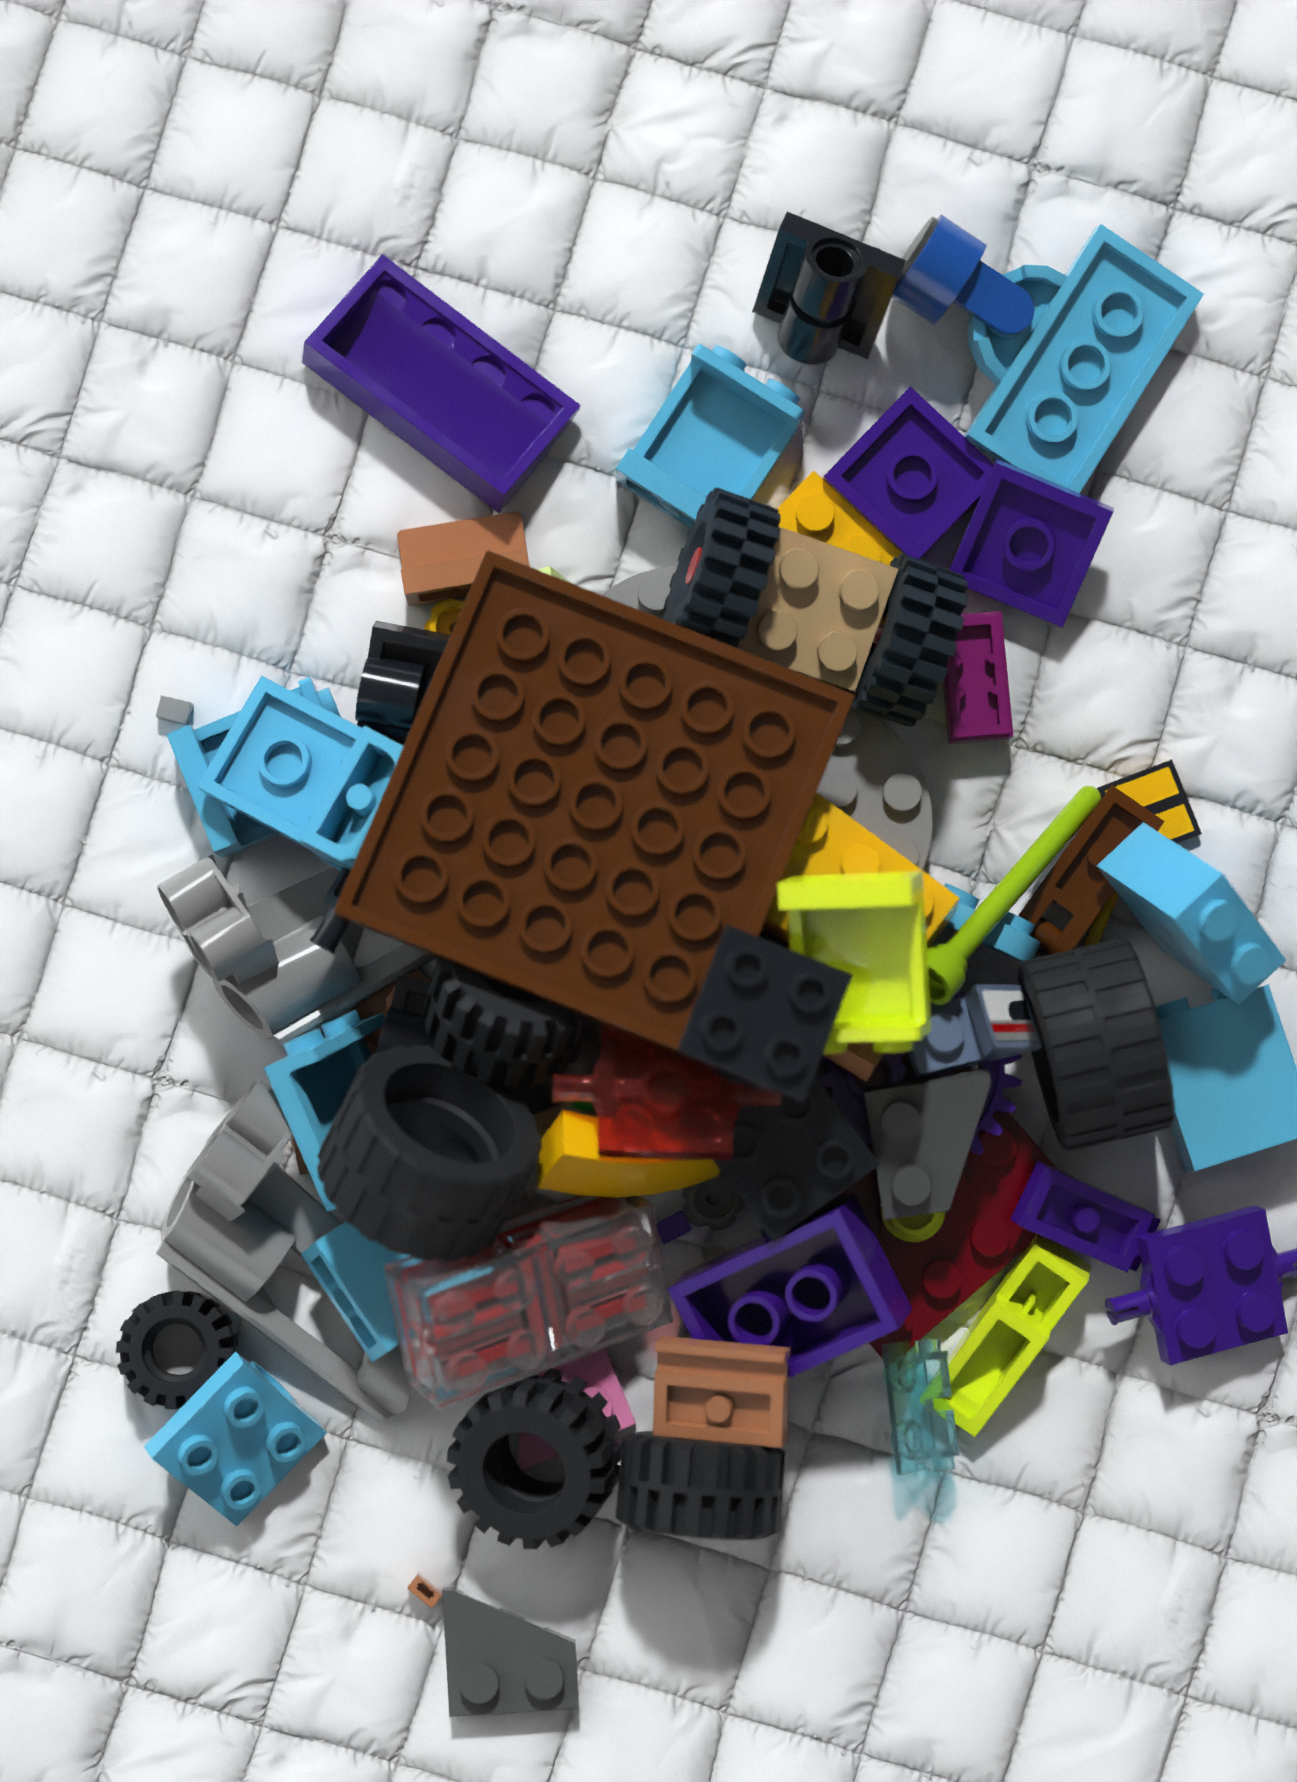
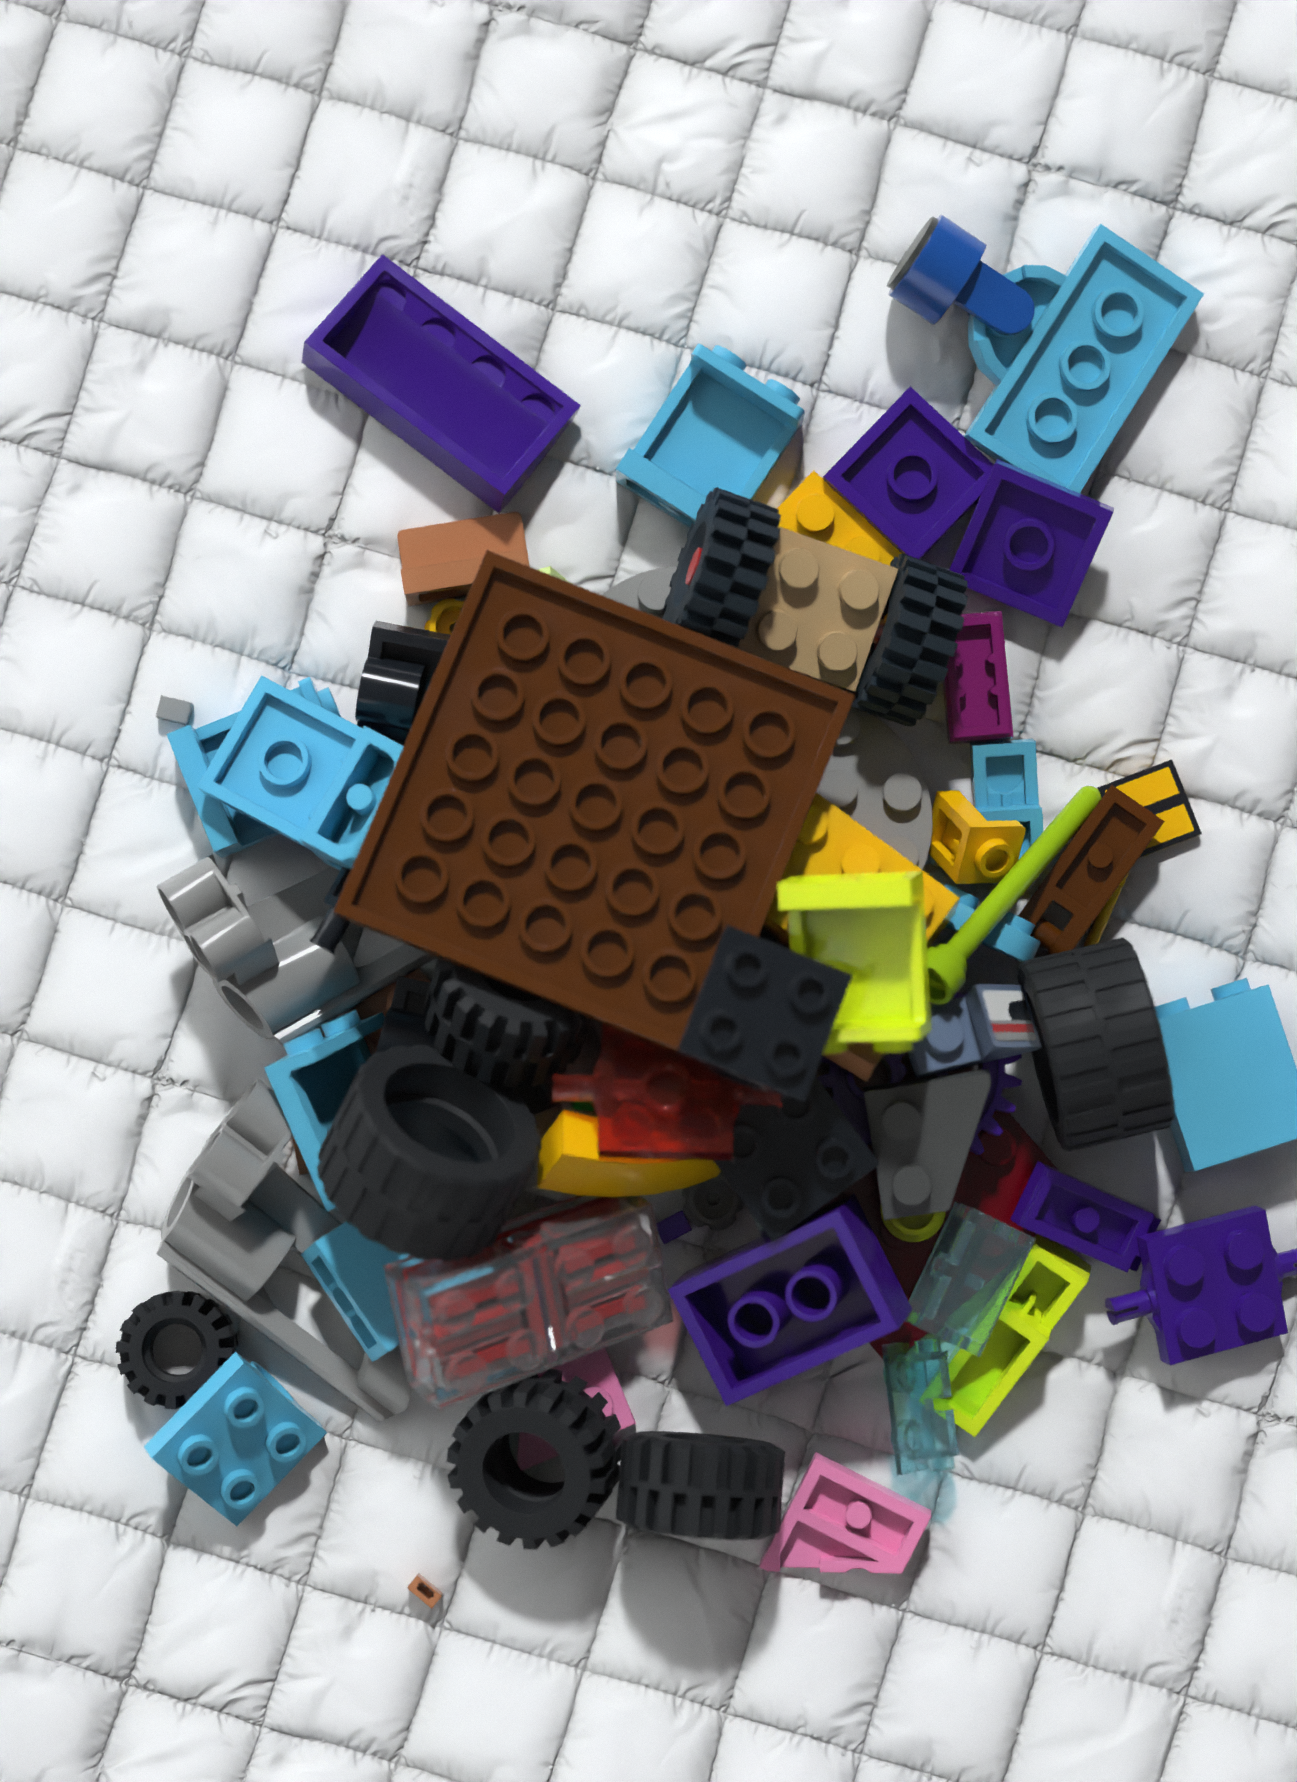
dark grey wing [442,1587,579,1717] -> none
nougat plate [653,1336,790,1448] -> none
black plate [752,211,906,365] -> none
medium azure brick [1097,822,1286,1004] -> none
none -> bright pink wing [759,1452,931,1574]
none -> clear light blue hinge [905,1202,1035,1357]
none -> yellow bracket [929,790,1026,884]
none -> medium azure slope [970,739,1045,871]

